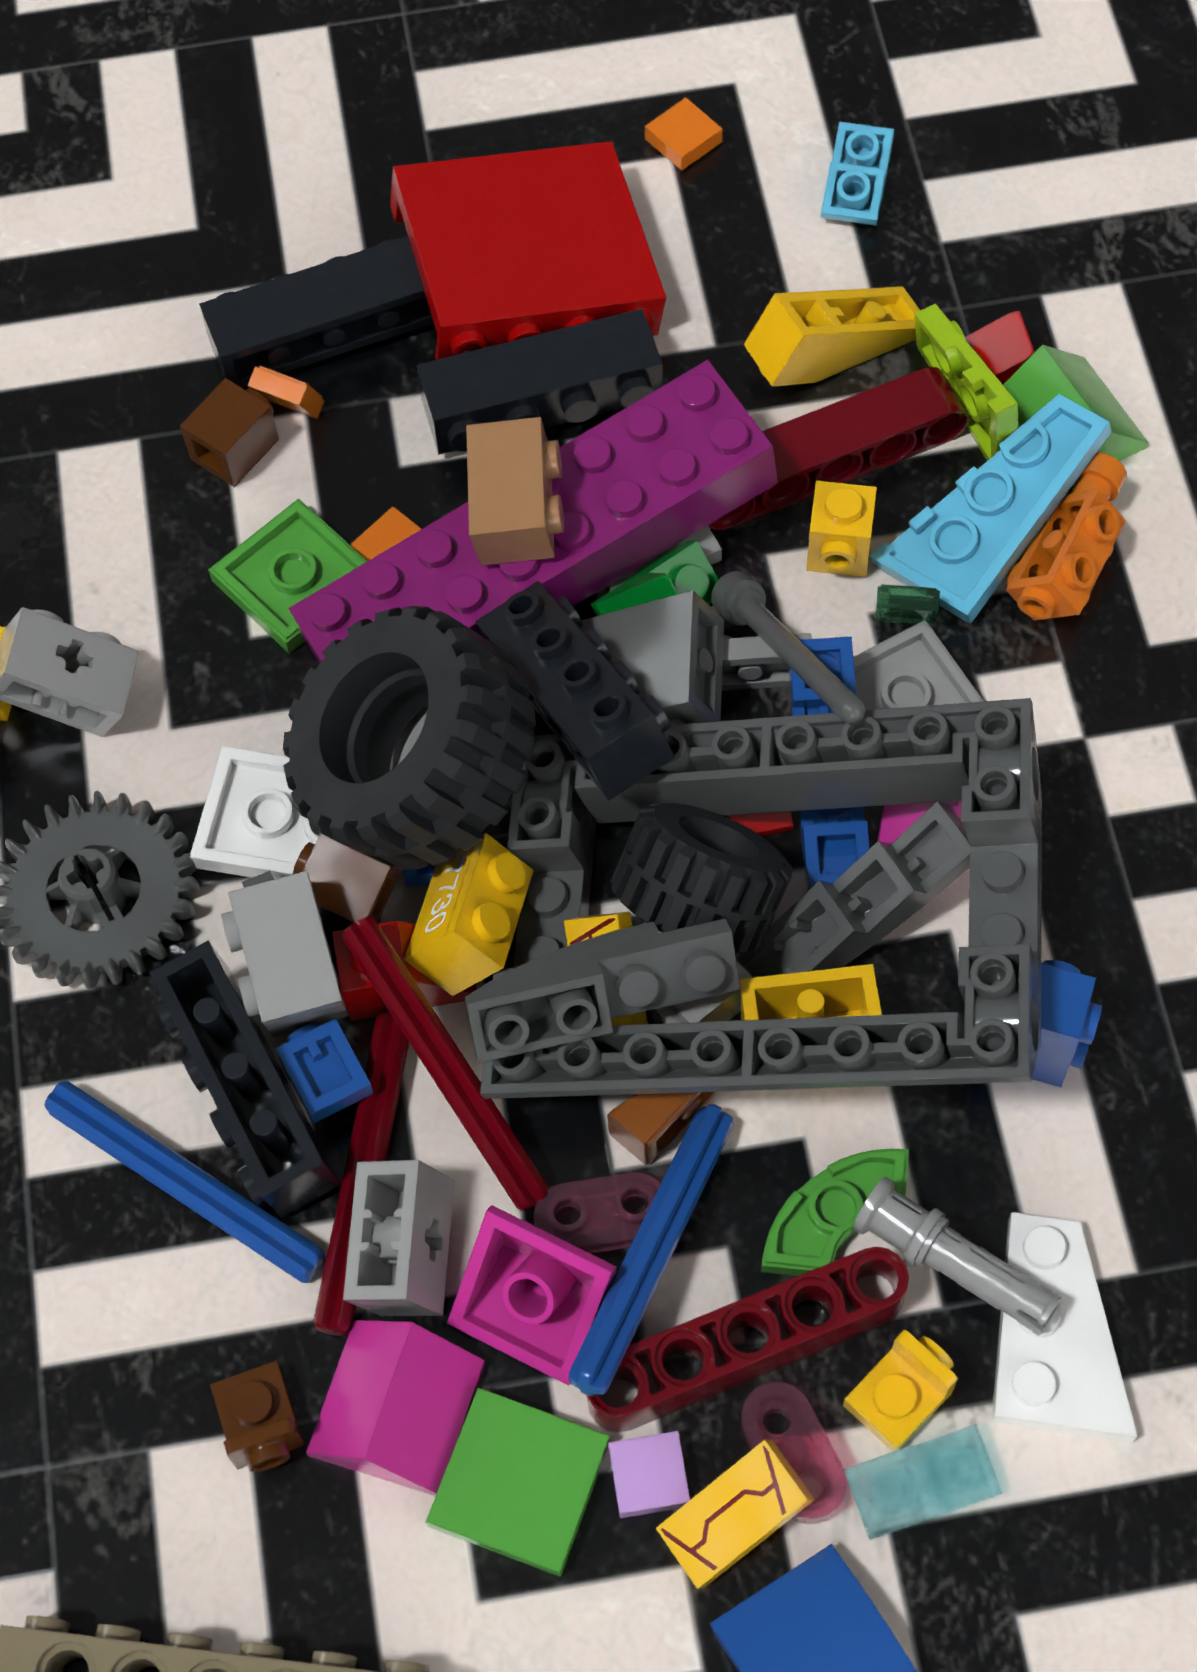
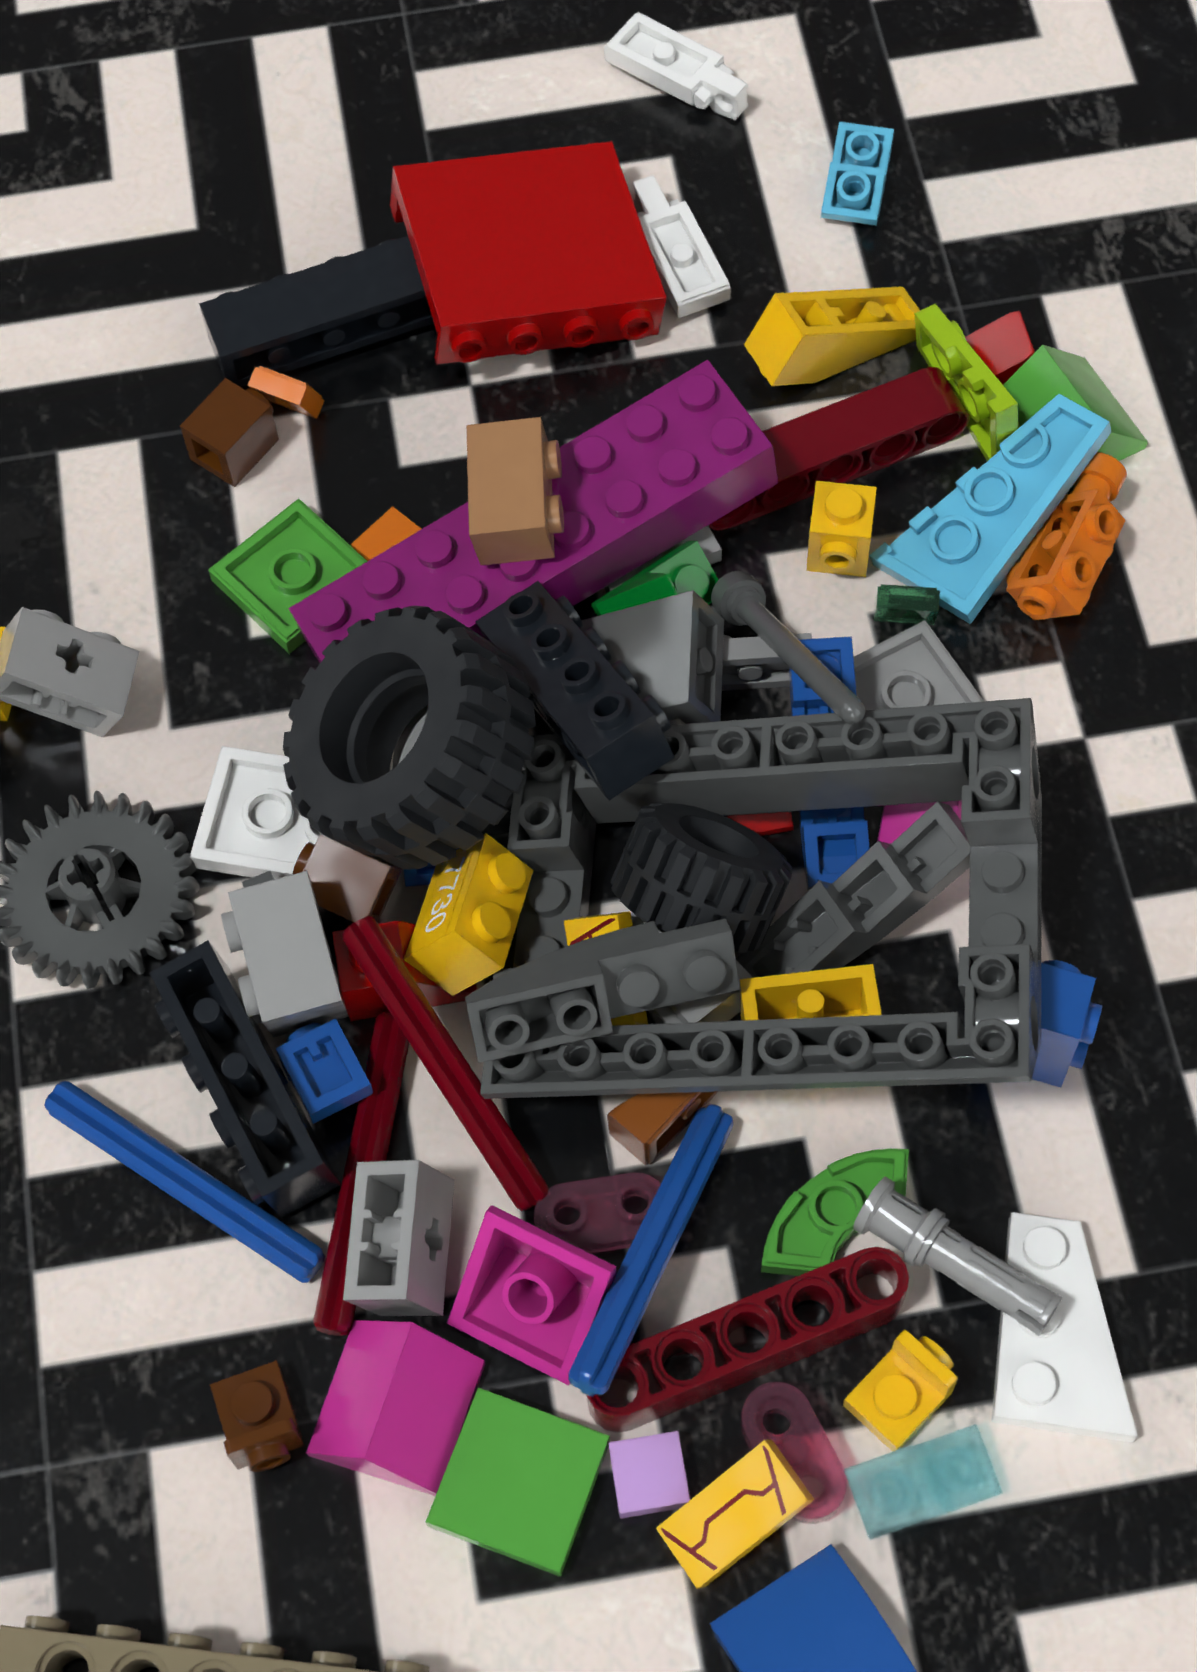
black brick [416,308,663,455] -> none
orange tile [645,97,723,171] -> none
none -> white hinge [604,12,748,120]
none -> white hinge [633,175,731,318]

